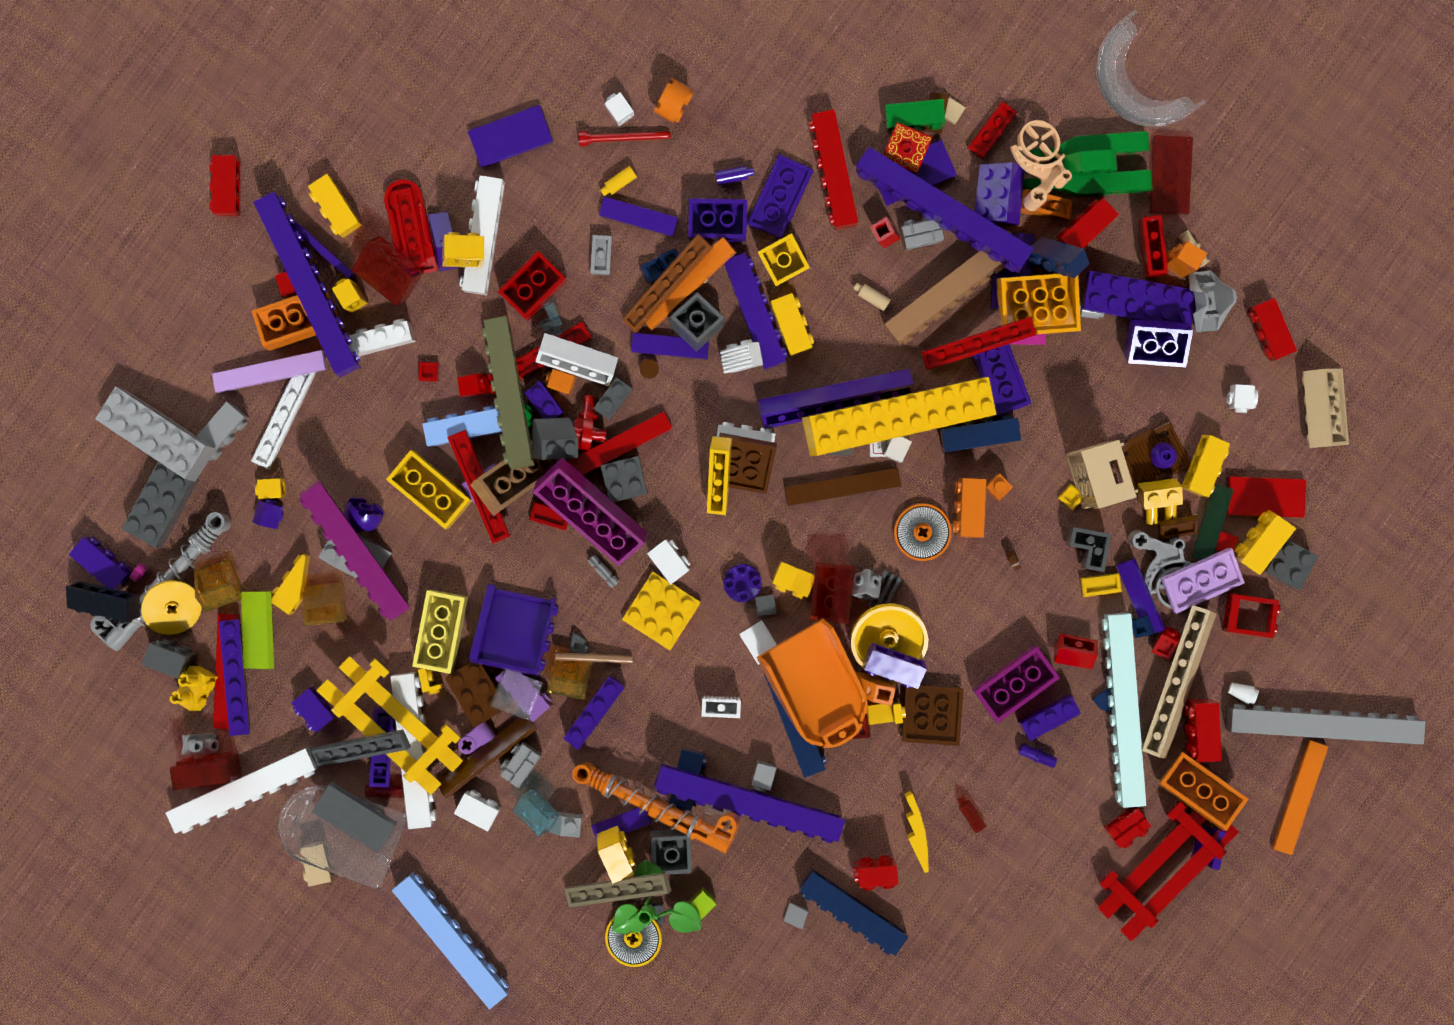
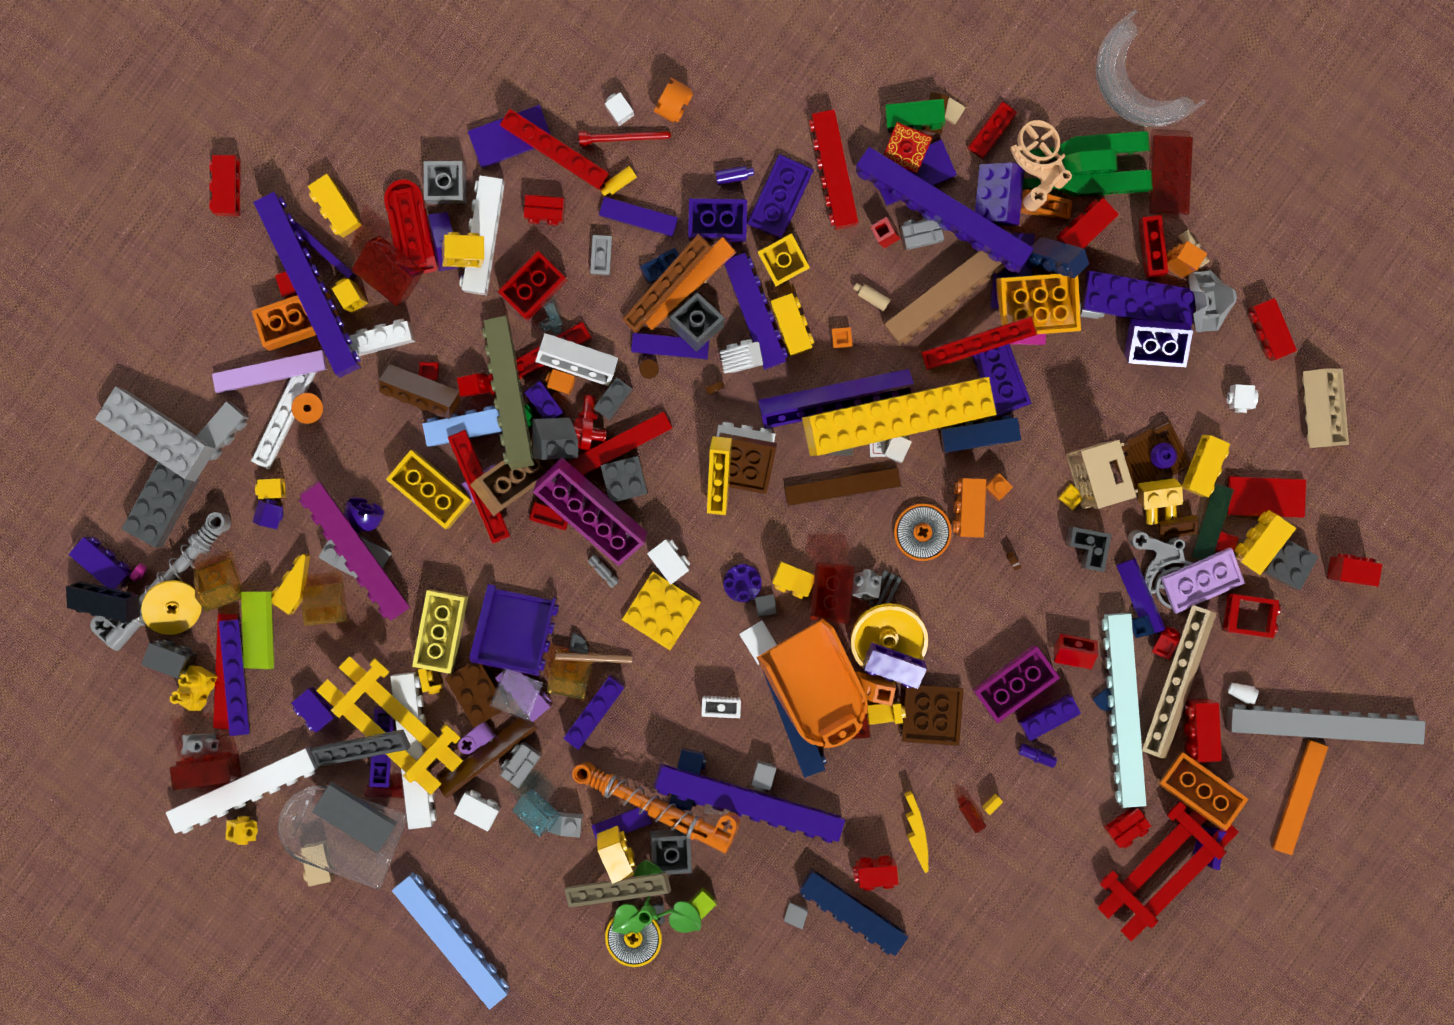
yellow tile [1080,573,1122,597] -> none
none -> yellow brick [225,816,258,845]
none -> orange piece [291,393,323,424]
none -> reddish brown brick [379,364,460,419]
none -> light grey brick [424,161,466,204]
none -> red brick [500,109,609,191]
none -> red brick [523,194,565,226]
none -> reddish brown tile [705,380,725,394]
none -> orange plate [831,327,852,349]
none -> yellow tile [982,794,1003,815]
none -> red brick [1327,553,1383,587]

